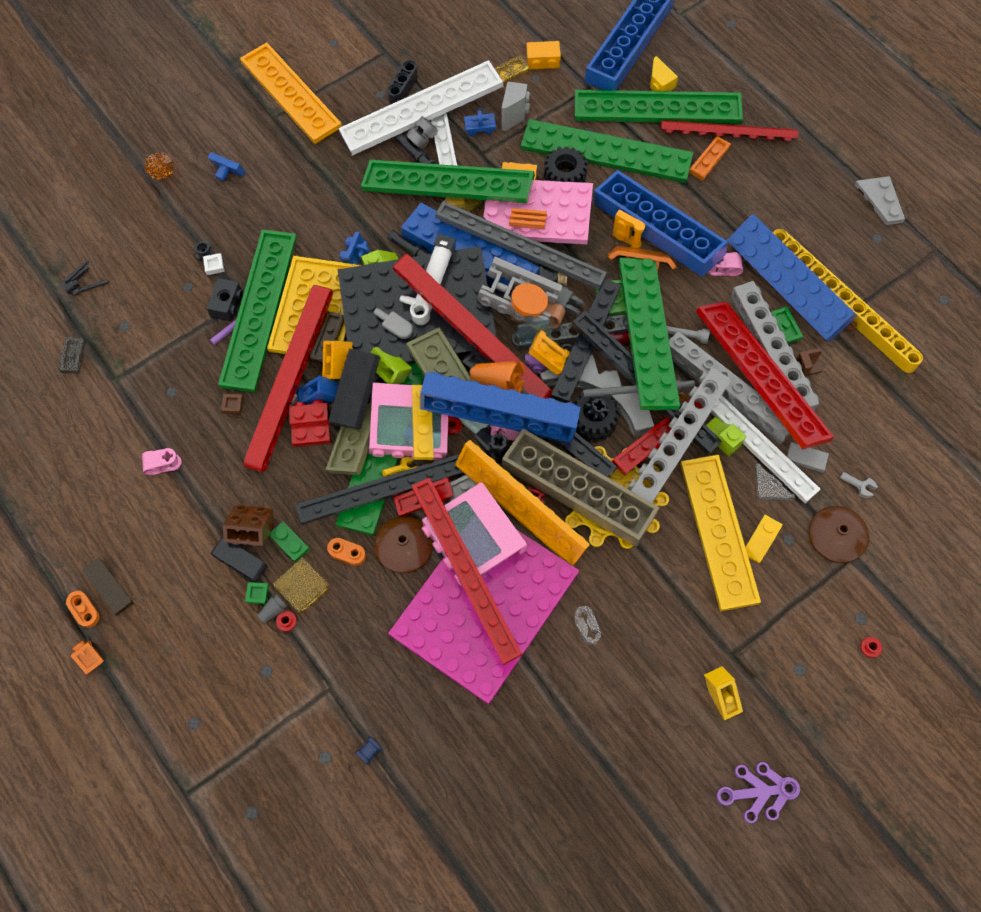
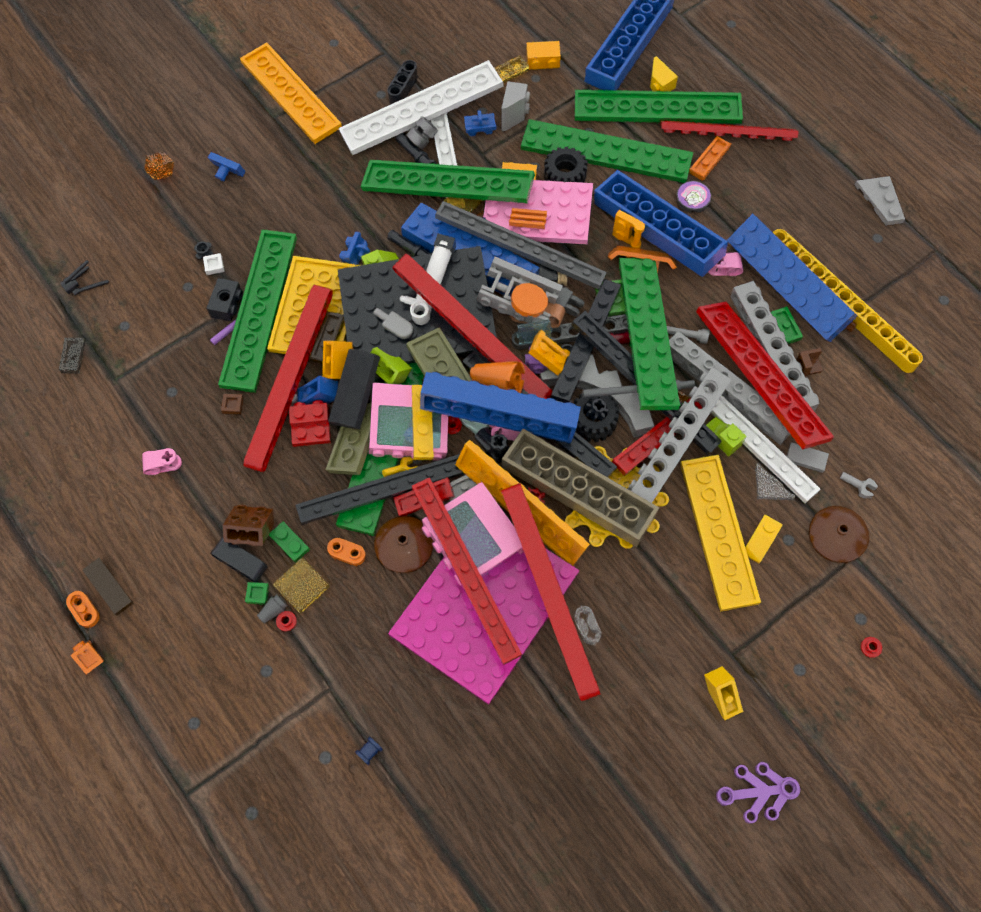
none -> red beam [501,483,601,702]
none -> tile [676,181,711,213]

